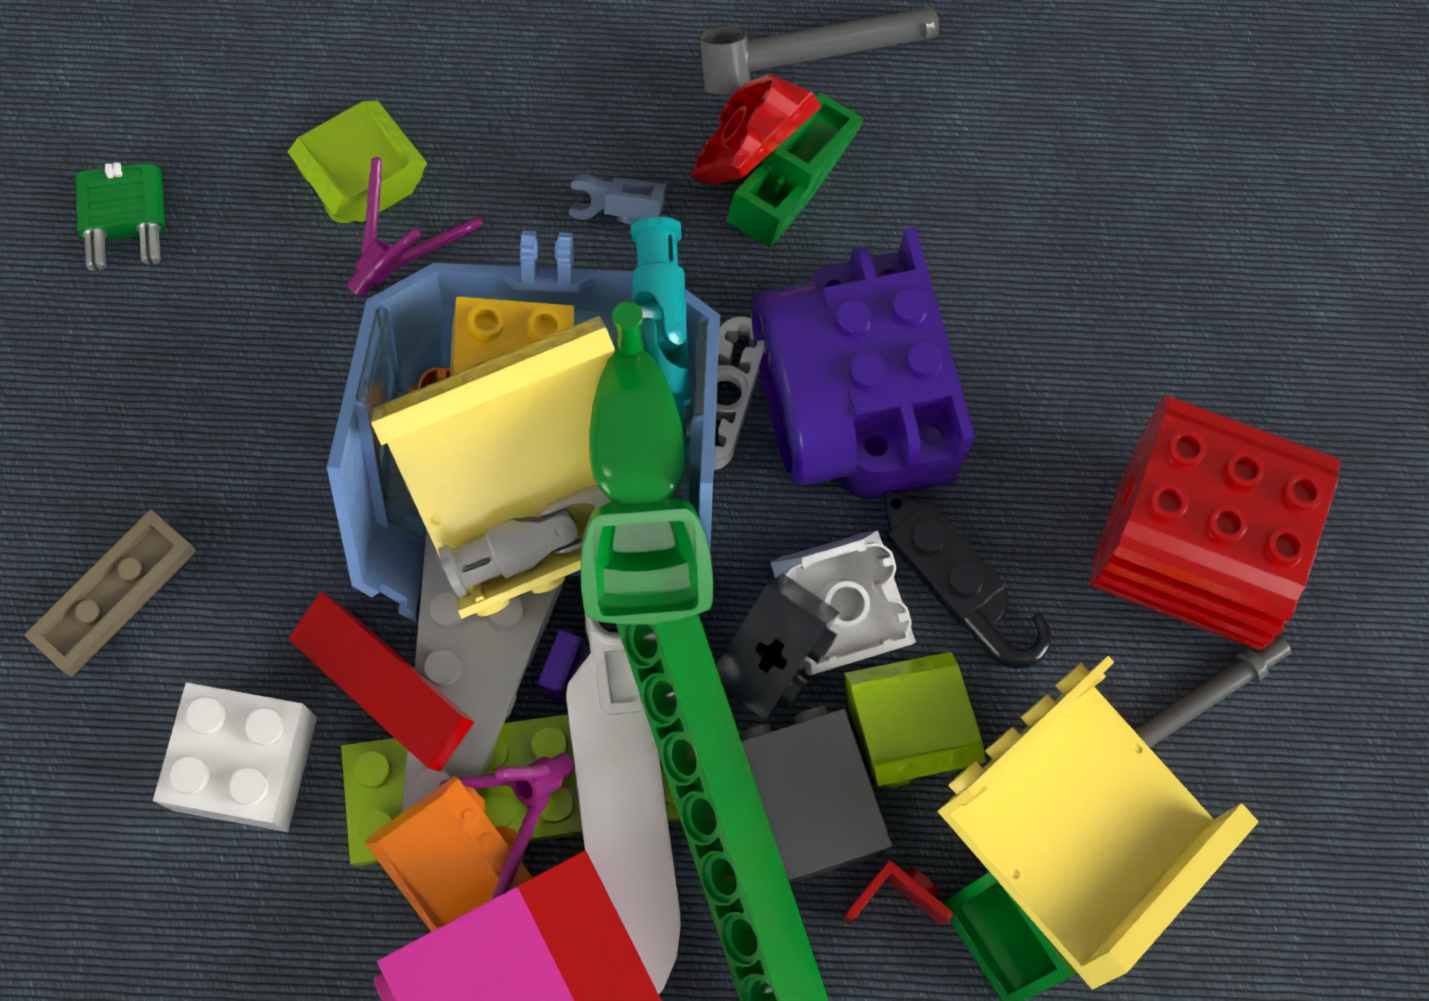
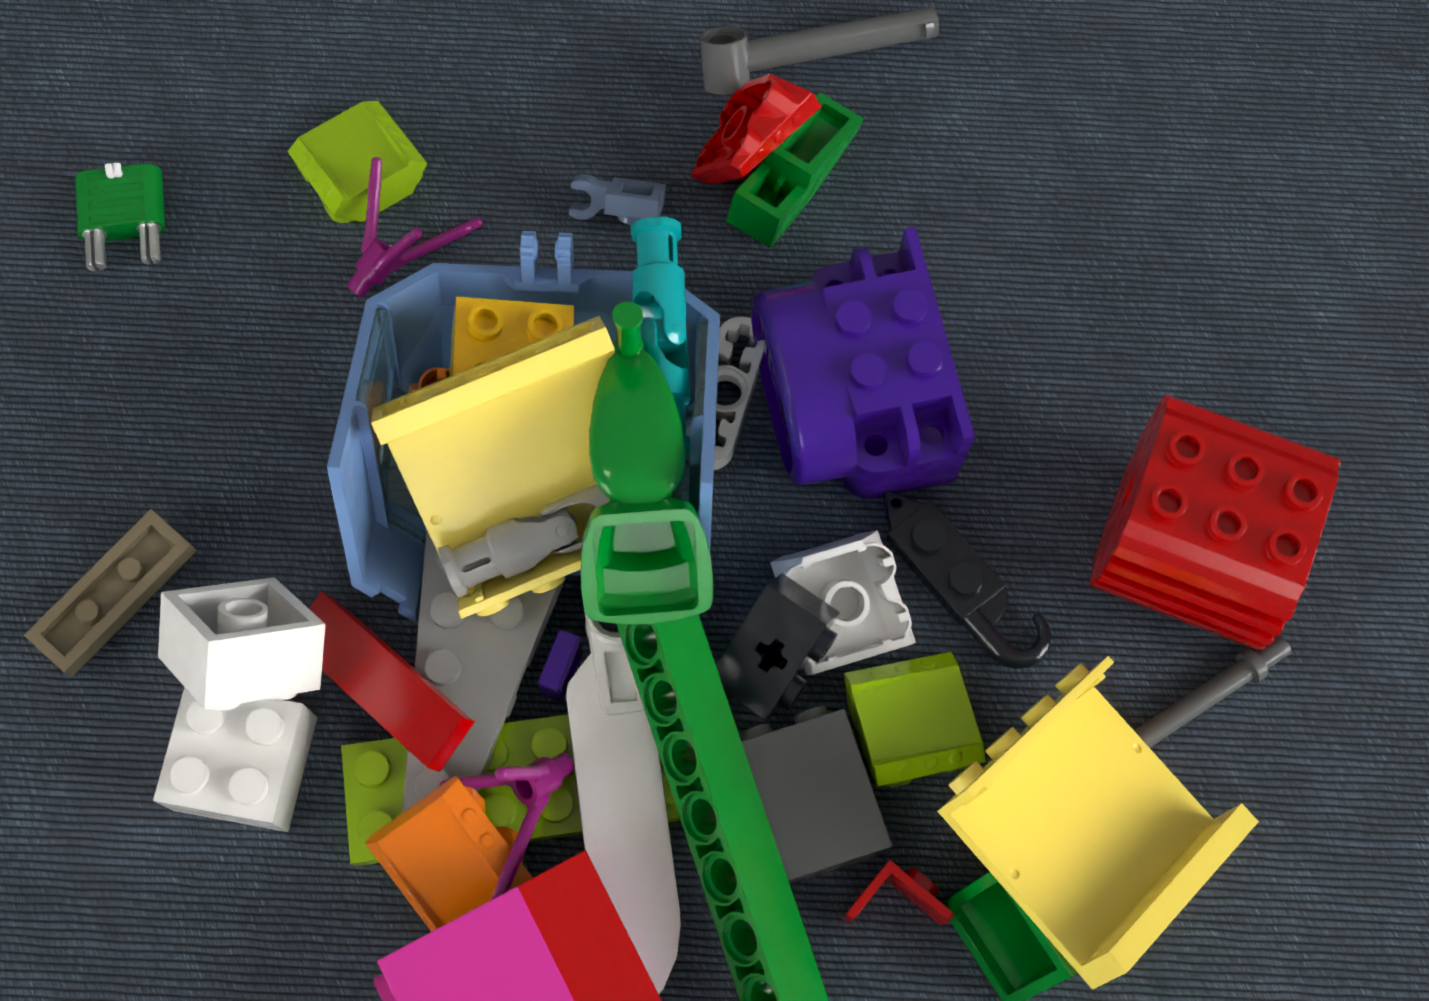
none -> white brick [158,577,326,710]

